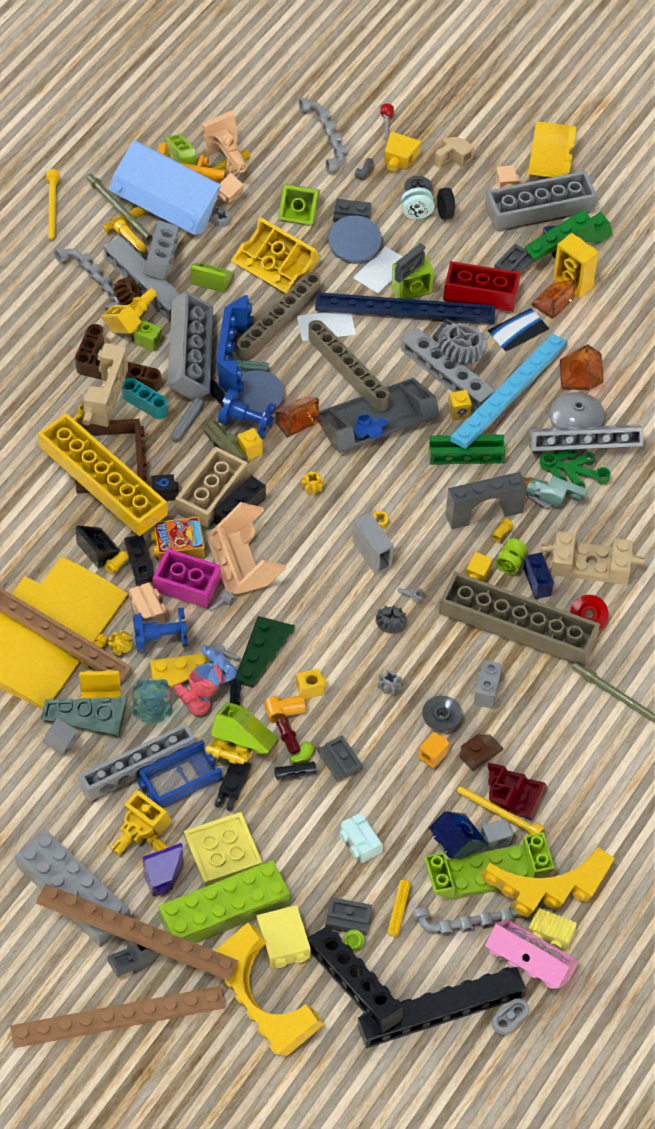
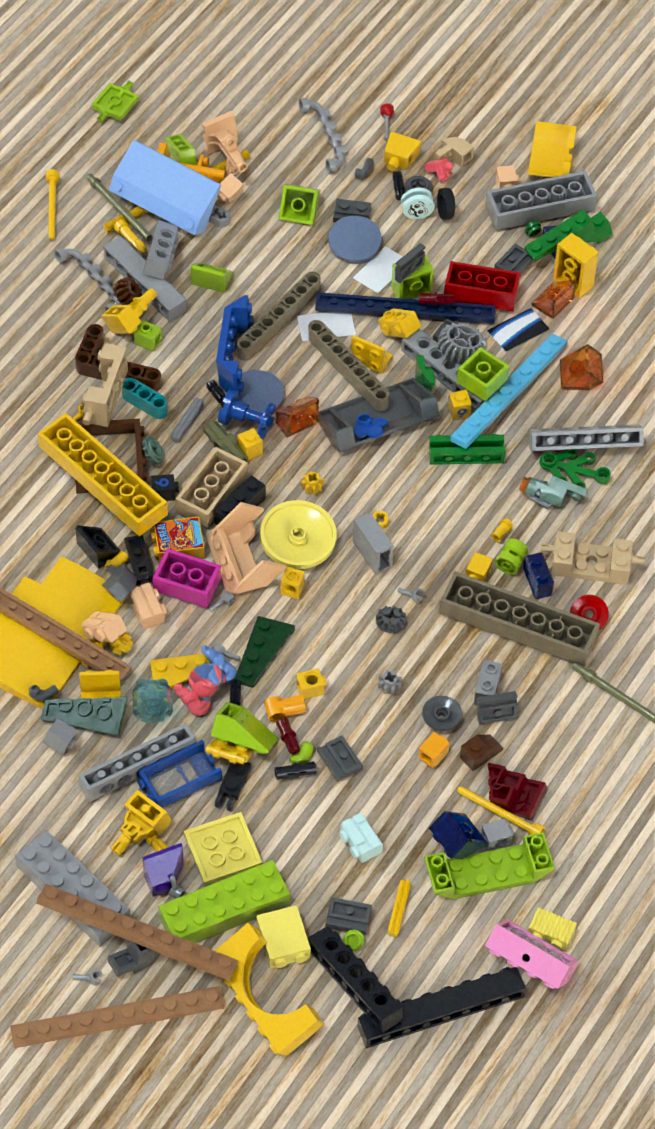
blue piece [133,608,188,652] -> none
light grey brick [167,291,213,401] -> none
yellow piece [231,217,321,294] -> none
sand green axle [234,359,269,372] -> none
light grey bar [412,907,520,936] -> none
dark grey arch [446,472,527,529] -> none
yellow arch [480,847,615,918] -> none
light grey plate [492,999,529,1035] -> none
light grey dish [550,392,605,428] -> none
none -> dark grey arm [29,685,59,702]
none -> light grey hand [72,969,102,986]
none -> light nougat brick [81,611,127,643]
none -> lime plate [92,80,139,123]
none -> dark grey brick [102,563,137,602]
none -> sand green gear [142,436,163,465]
none -> light grey hand [169,876,185,899]
none -> light yellow dish [260,500,337,569]
none -> yellow brick [280,567,305,599]
none -> yellow bracket [351,335,393,374]
none -> yellow brick [378,308,422,338]
none -> black axle [393,171,405,201]
none -> green slope [415,355,435,392]
none -> dark red axle [419,292,455,306]
none -> coral piece [425,158,454,182]
none -> lime brick [456,347,509,401]
none -> dark grey plate [477,691,518,724]
none -> green plate [524,221,542,237]

